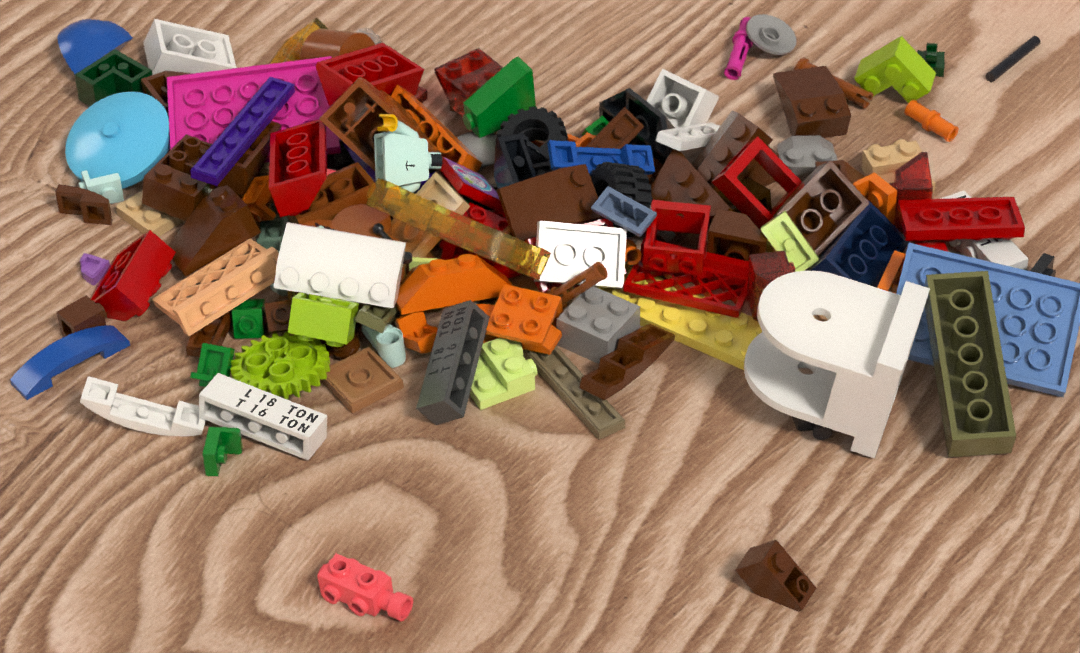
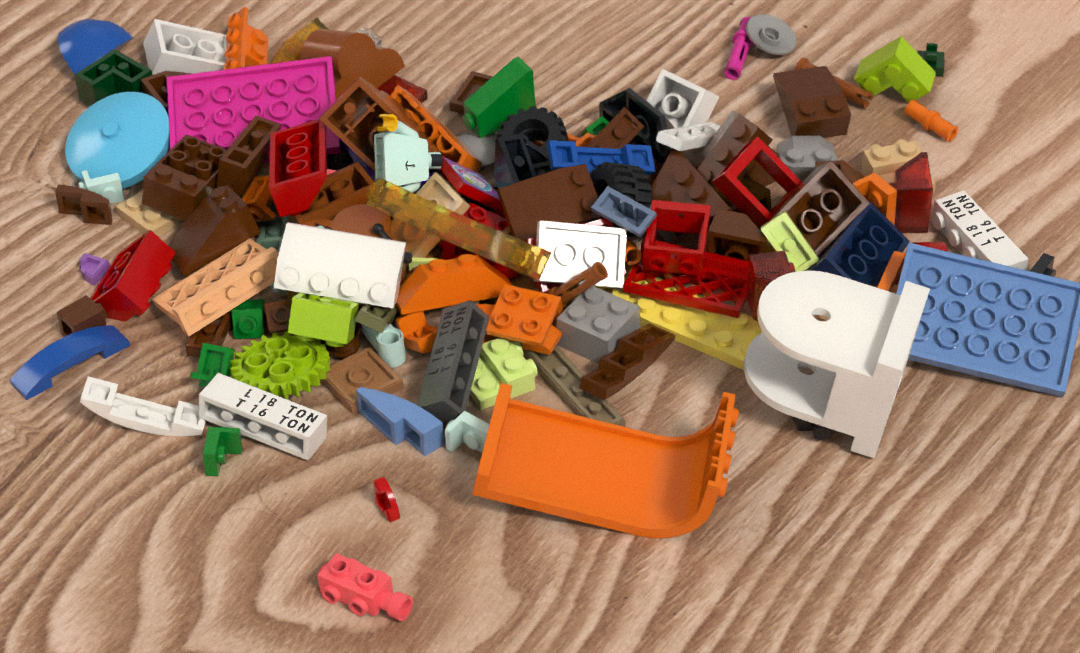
dark purple tile [191,77,295,186] -> none
red slope [316,43,425,106] -> none
clear red slope [435,48,503,117] -> none
reddish brown slope [735,540,816,611] -> none
red plate [897,197,1025,242] -> none
olive brick [924,271,1016,457] -> none
black bar [986,36,1041,82] -> none
none -> orange bracket [223,6,268,70]
none -> medium blue slope [356,387,444,456]
none -> red tile [373,476,400,523]
none -> light aqua bracket [444,411,490,453]
none -> orange panel [472,383,739,538]

